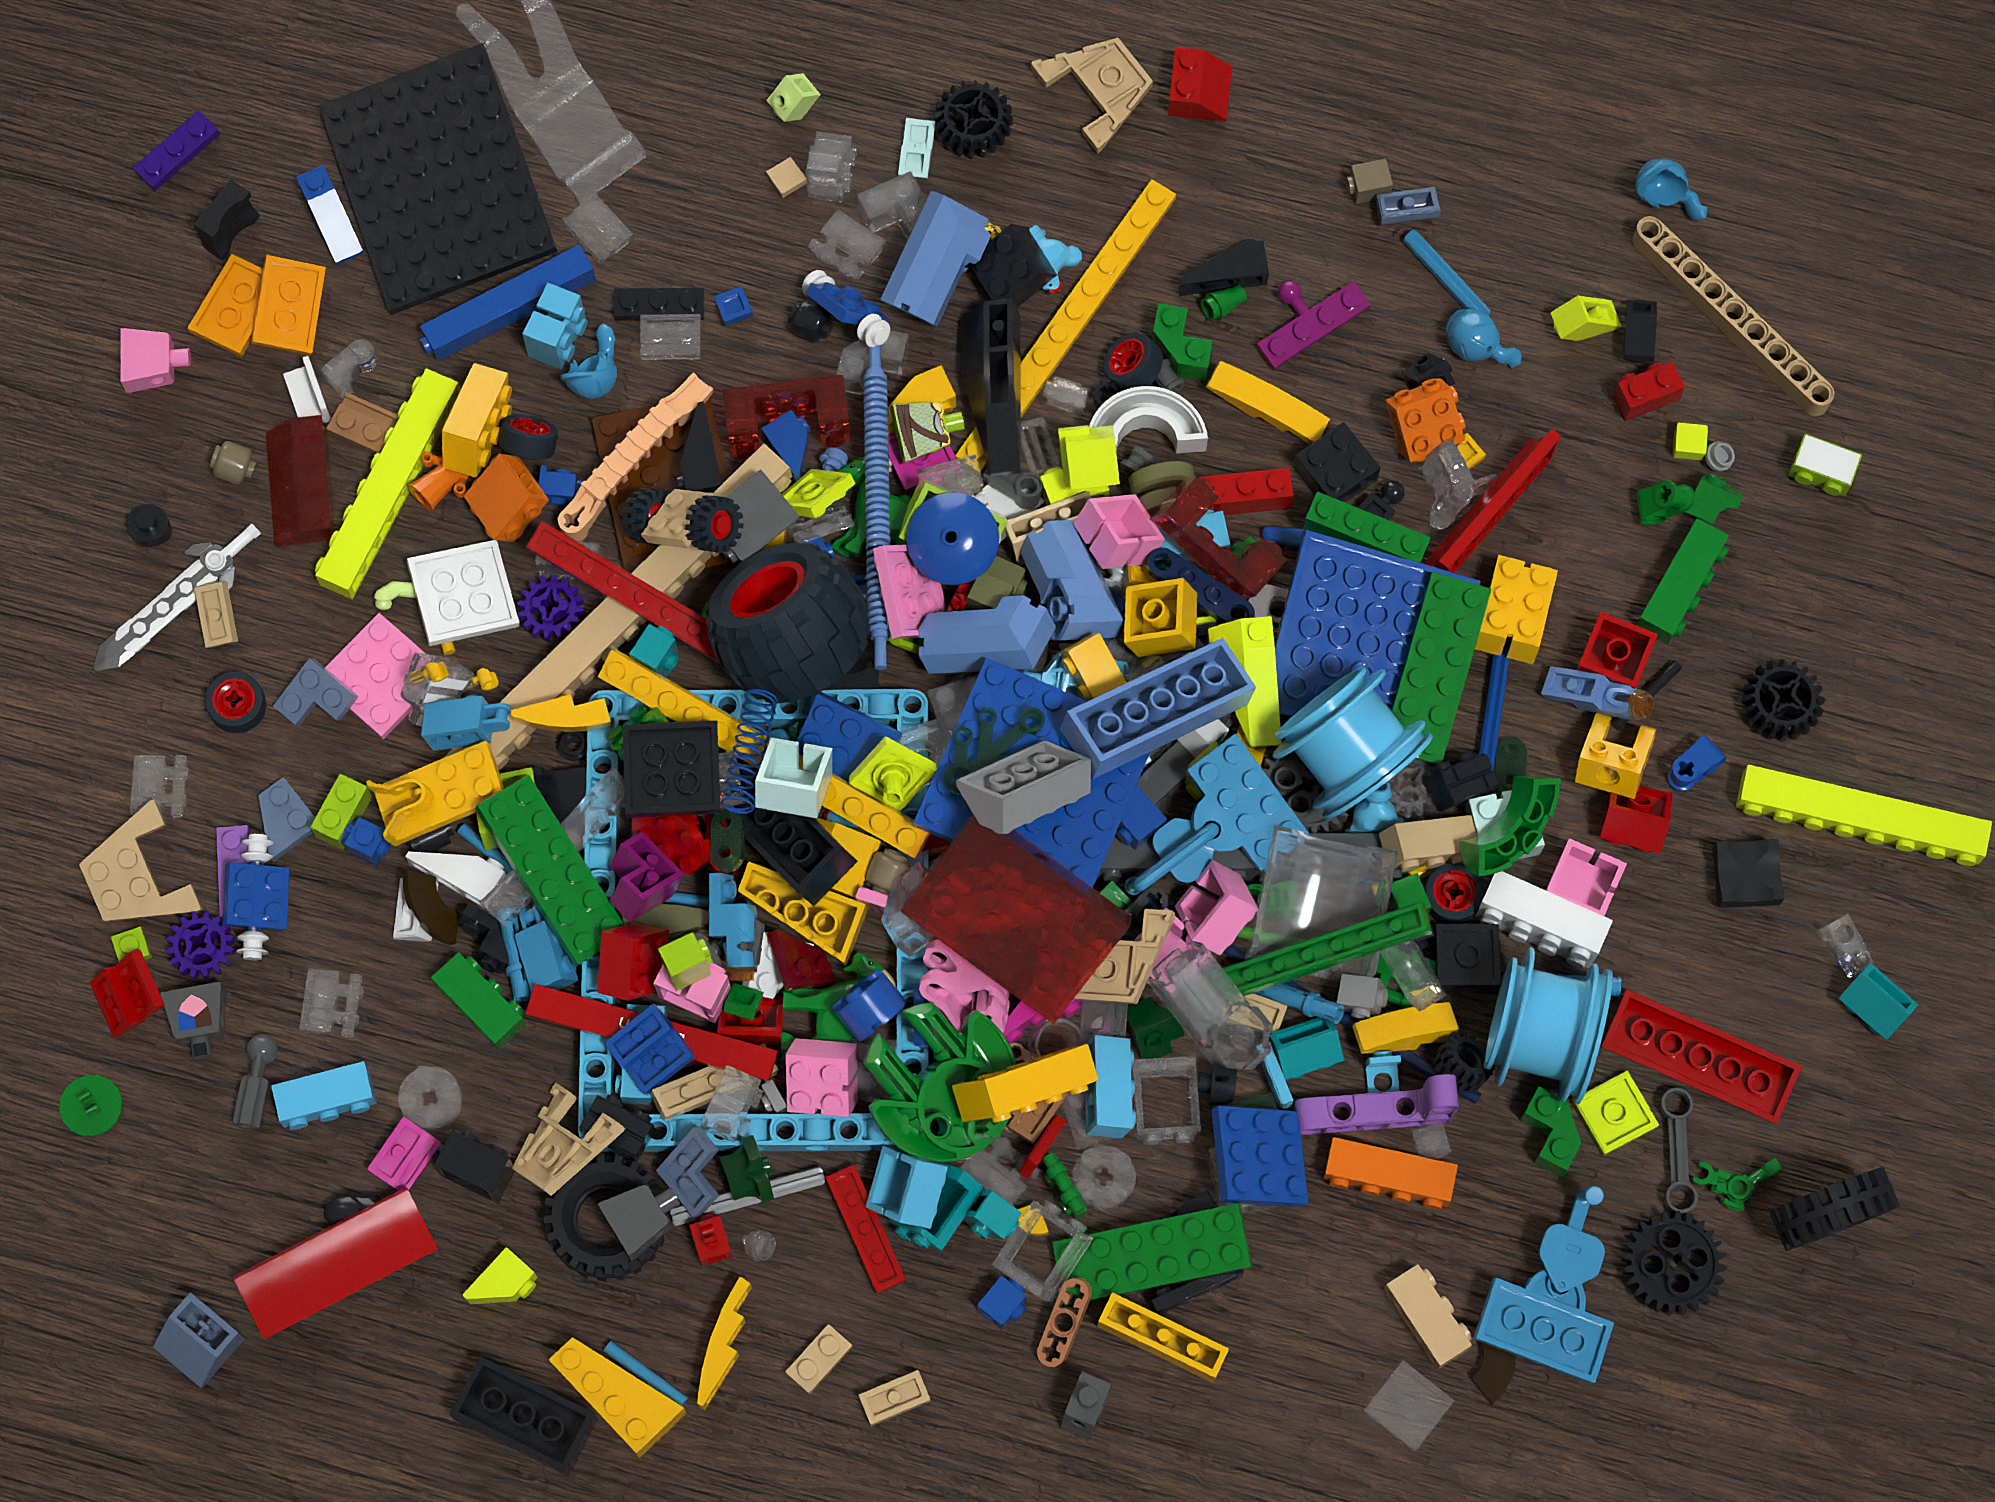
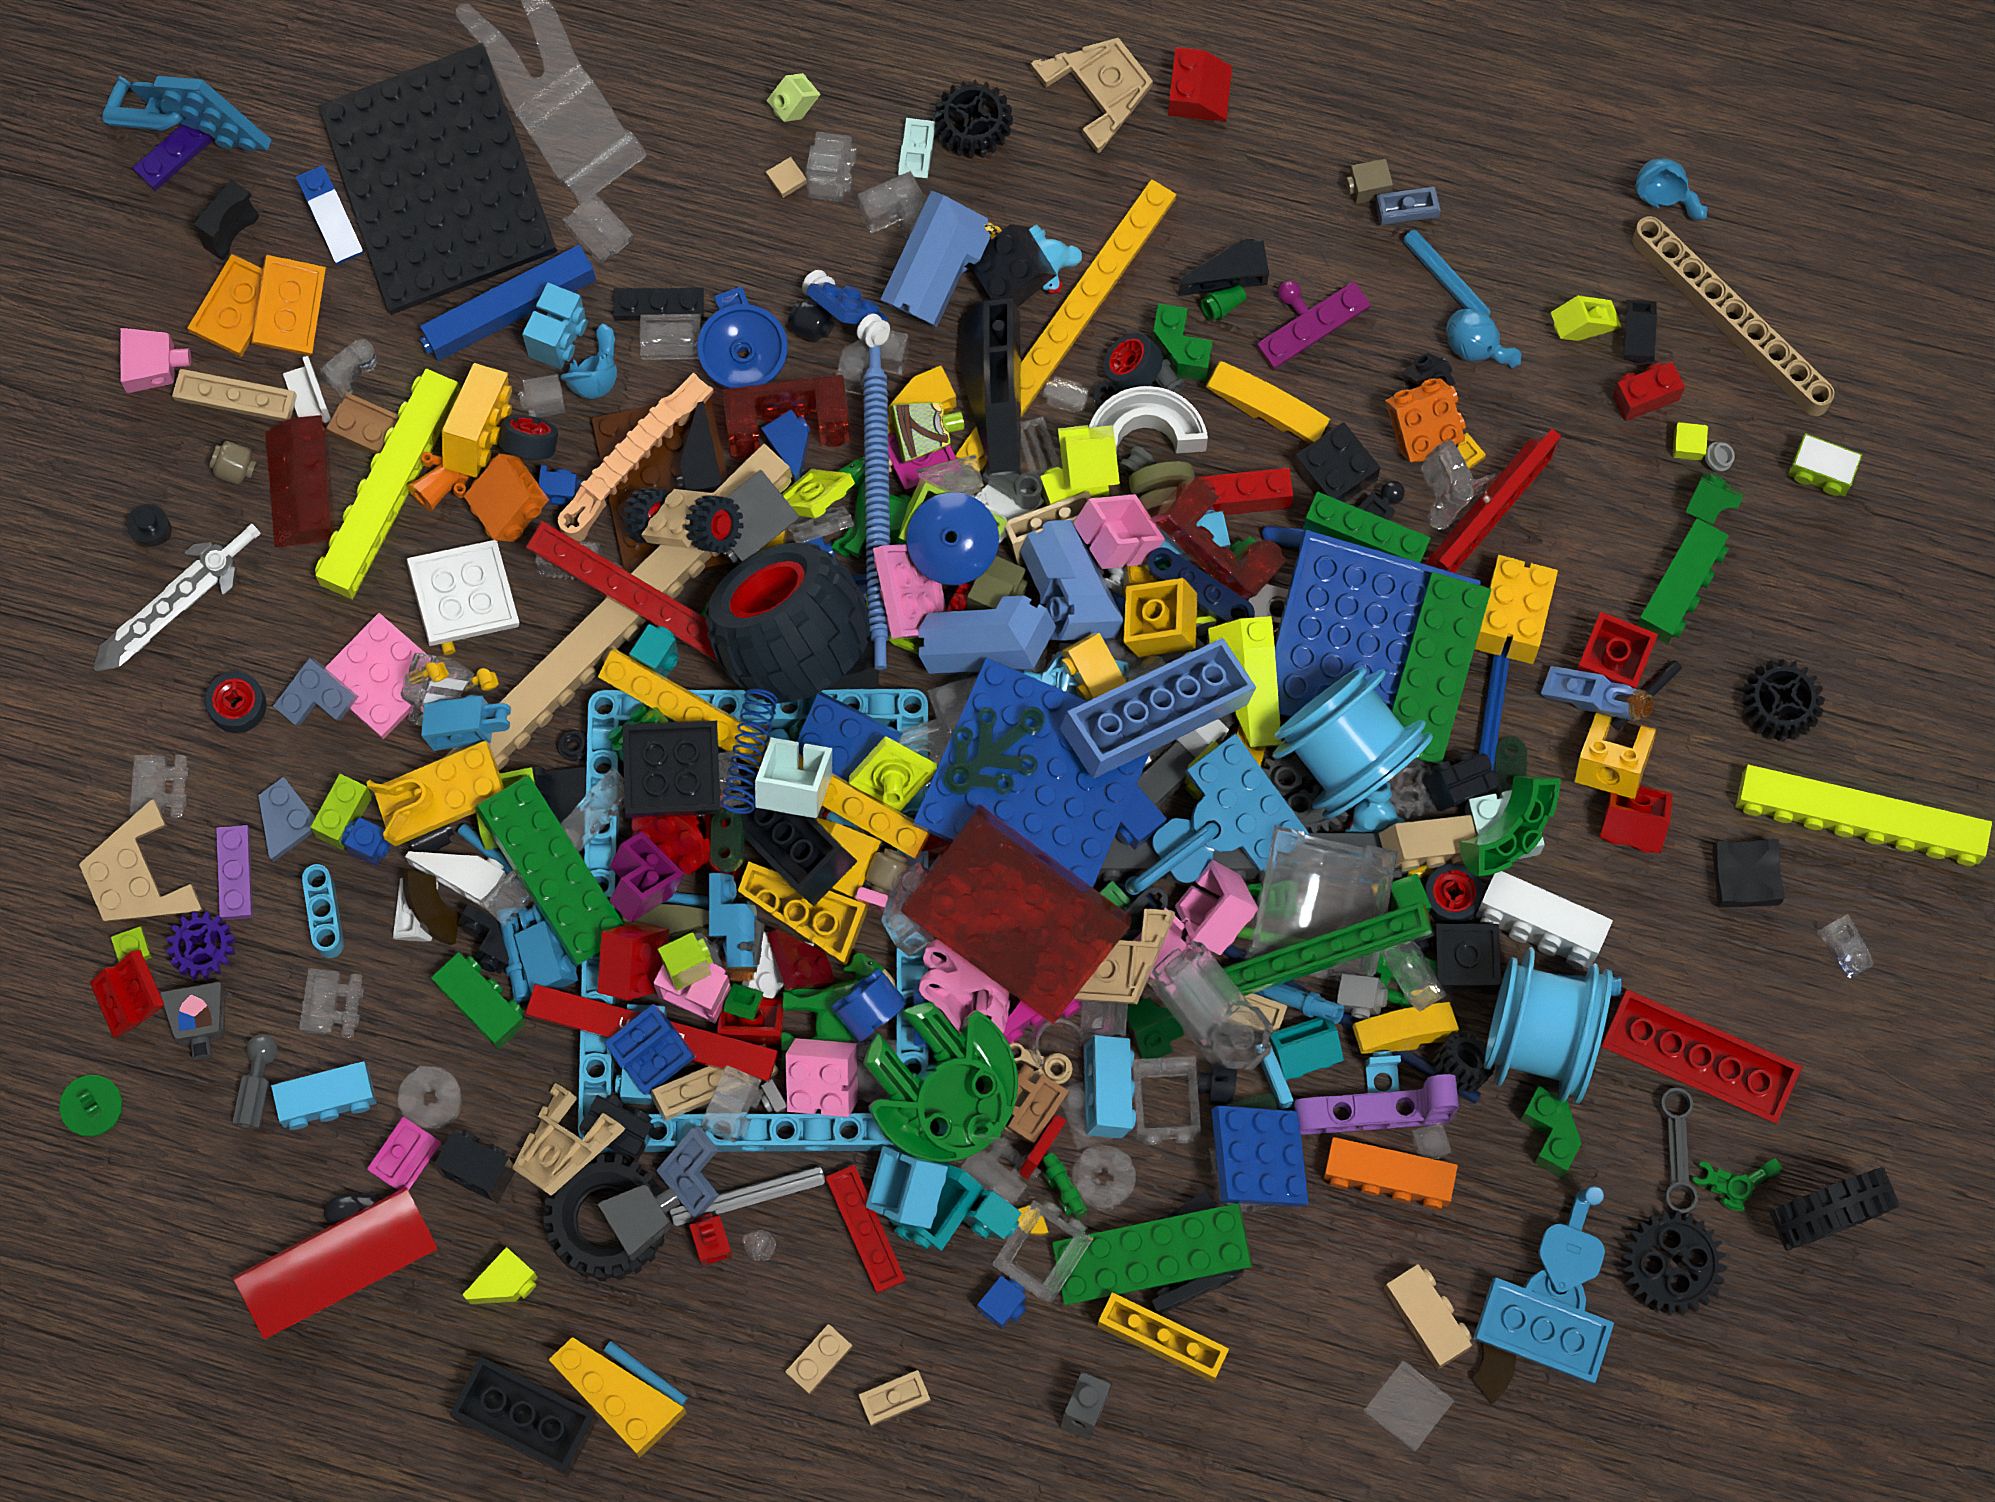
sand blue slope [153,1292,245,1389] -> none
tan plate [194,582,238,648] -> none
blue plate [222,834,290,960] -> none
yellowish green arm [374,581,416,610] -> none
yellow slope [510,694,611,732] -> none
dark purple gear [517,575,585,642] -> none
yellow slope [697,1277,752,1411] -> none
dark green brick [720,1135,774,1204] -> none
clear plate [808,209,886,280] -> none
medium blue plate [819,448,848,472] -> none
yellow wedge [952,1044,1099,1123] -> none
light grey slope [956,740,1091,834] -> none
nougat beam [1037,1277,1092,1367] -> none
bright pink piece [1546,838,1627,916] -> none
neon yellow tile [1572,1070,1659,1156] -> none
green piece [1636,480,1695,525] -> none
blue piece [1667,735,1727,792] -> none
teal brick [1839,963,1919,1040] -> none
none -> dark azure plate [102,76,271,152]
none -> tan plate [172,369,297,423]
none -> medium azure beam [302,864,344,958]
none -> clear brick [519,374,566,418]
none -> blue dish [697,304,788,391]

